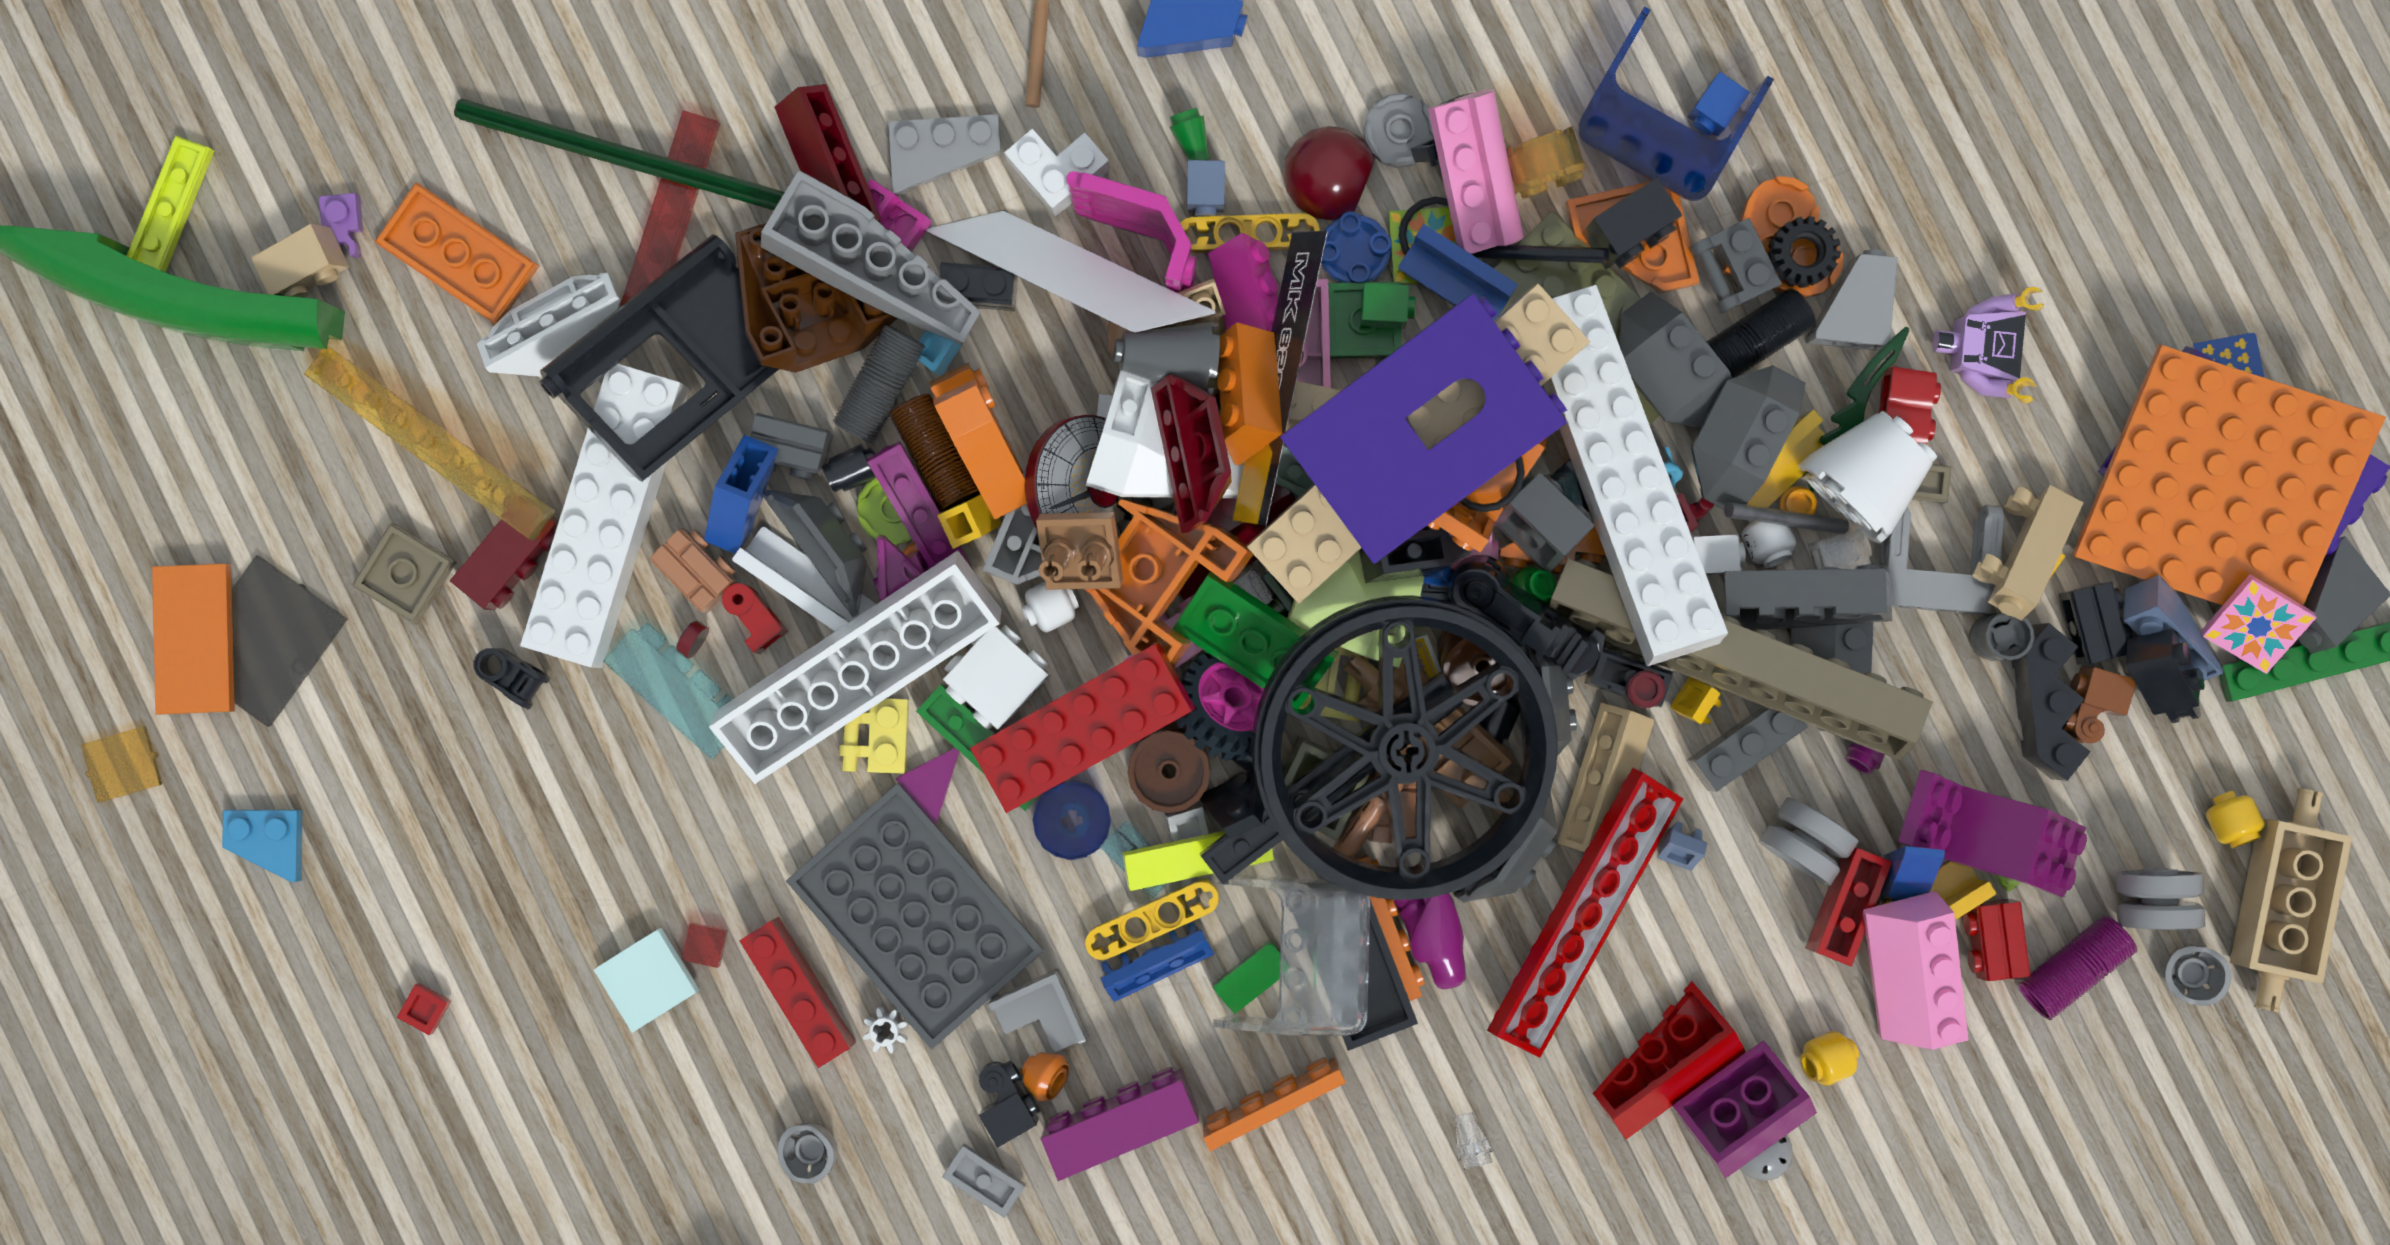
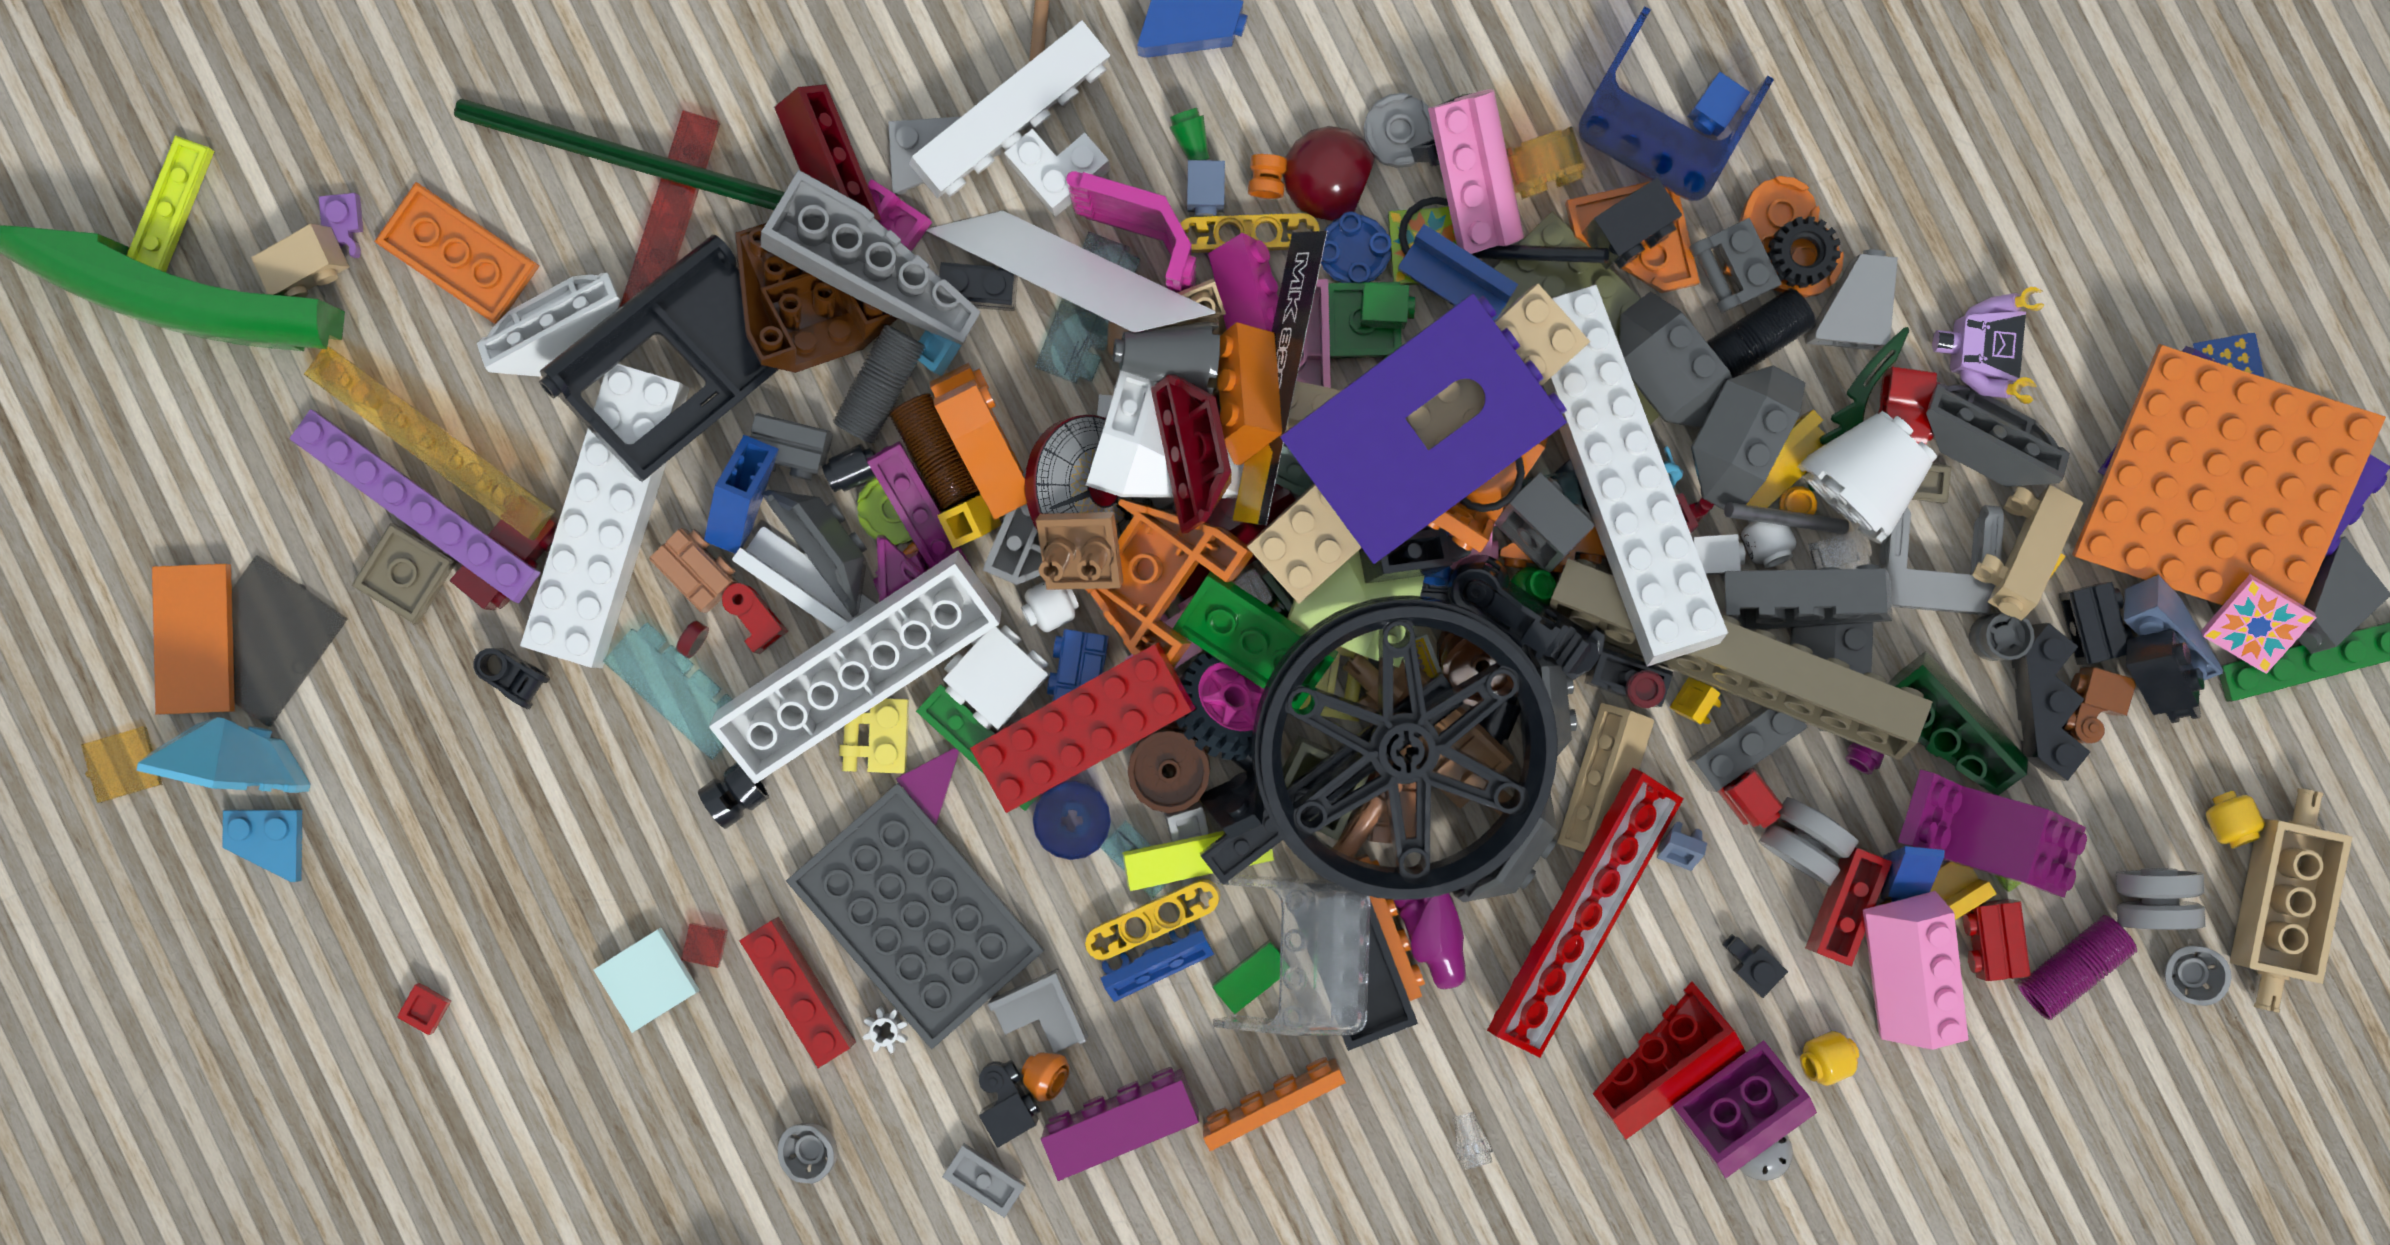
none -> medium azure wedge [136,717,311,793]
none -> medium lavender plate [289,409,540,603]
none -> black wheel [698,763,769,829]
none -> white brick [909,21,1110,199]
none -> clear light blue windscreen [1035,232,1140,383]
none -> blue brick [1047,629,1109,701]
none -> orange wheel [1248,154,1287,199]
none -> red brick [1717,768,1783,828]
none -> black plate [1722,934,1788,998]
none -> dark green wedge [1888,651,2028,796]
none -> dark grey wedge [1926,384,2070,487]

